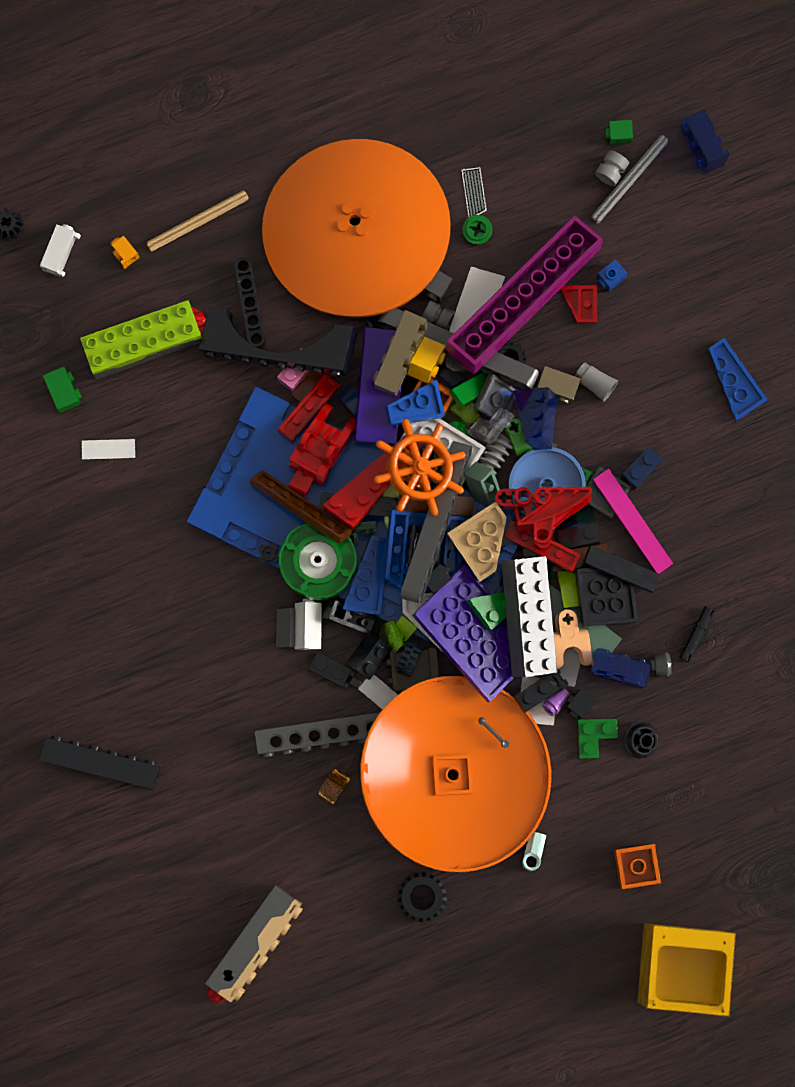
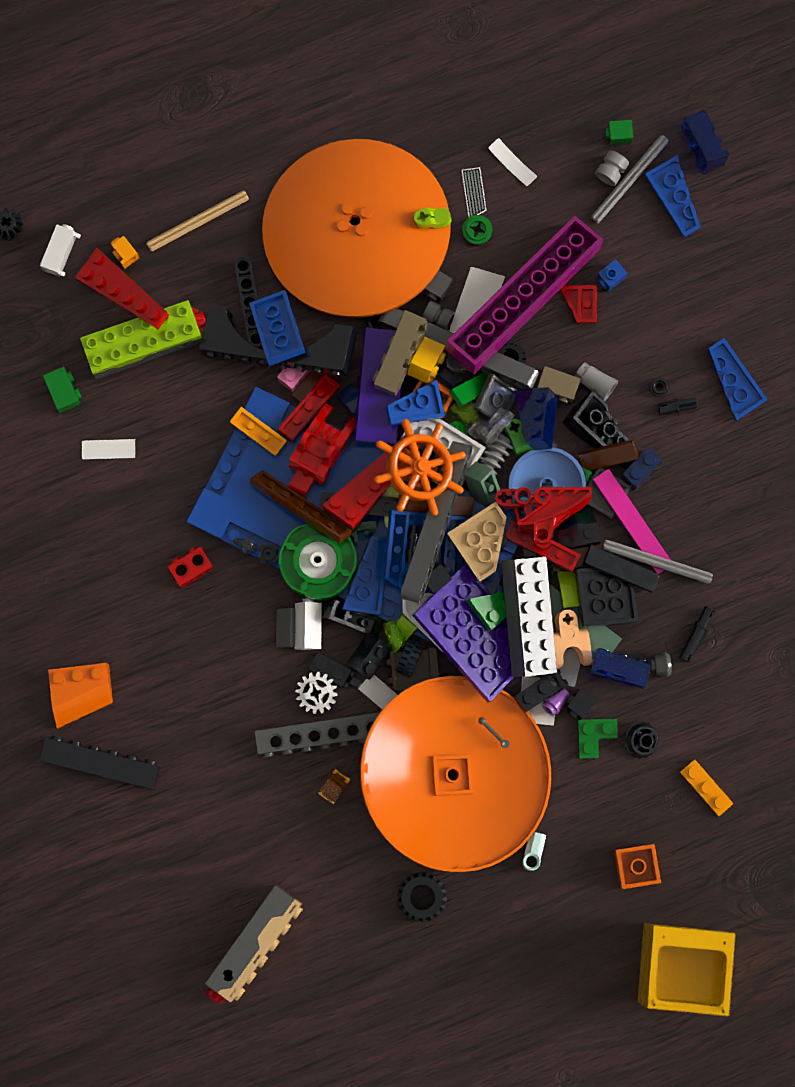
none -> orange wedge [48,663,113,729]
none -> red wing [75,248,169,330]
none -> red brick [168,547,214,588]
none -> light orange plate [230,407,287,457]
none -> clear smoke piece [233,537,257,554]
none -> blue plate [249,290,306,366]
none -> white gear [295,672,338,714]
none -> lime piece [414,208,451,229]
none -> white sticker [489,138,537,186]
none -> black wedge [562,390,633,469]
none -> reddish brown tile [578,440,639,471]
none -> light grey axle [602,540,713,583]
none -> blue wing [645,155,700,238]
none -> black plate [650,378,669,397]
none -> black axle [658,398,697,415]
none -> light orange plate [680,759,733,817]

